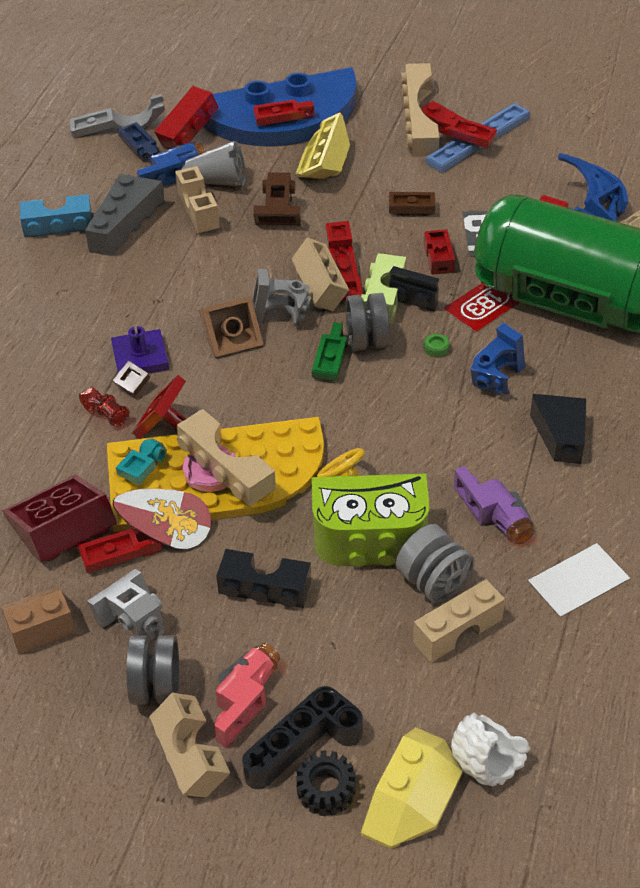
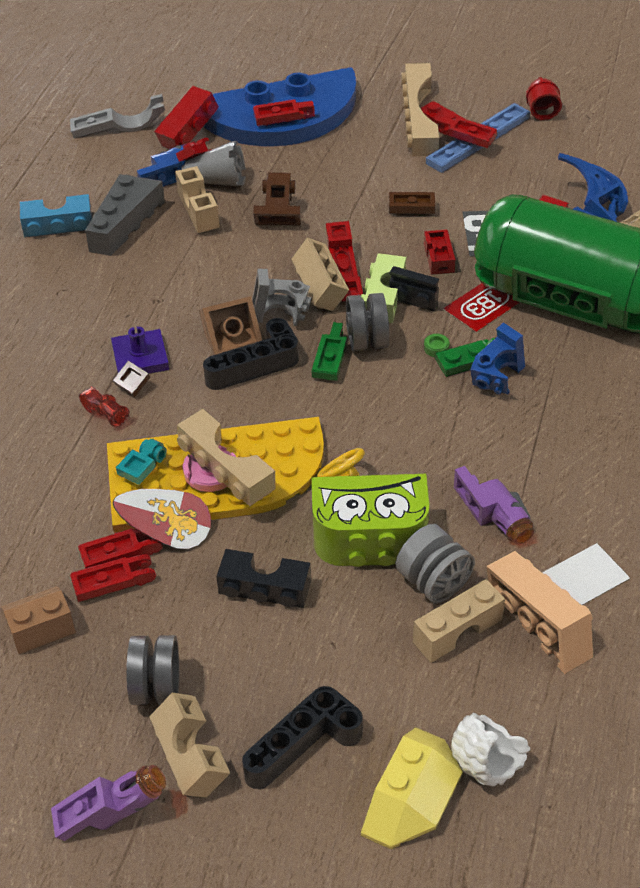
dark red slope [2,474,117,562] -> none
light grey tile [87,569,165,641] -> none
dark blue hinge [117,122,159,165] -> none
red tile [132,375,187,439] -> none
coral plate [214,643,280,748] -> none
light yellow wedge [295,113,350,179] -> none
black tyre [296,750,355,816] -> none
black slope [530,394,586,464] -> none
none -> medium lavender plate [51,765,166,841]
none -> red hinge [70,554,157,602]
none -> red plate [176,137,212,162]
none -> black beam [203,318,299,390]
none -> green hinge [435,337,496,377]
none -> light nougat wedge [487,551,593,674]
none -> red helmet [526,77,562,120]

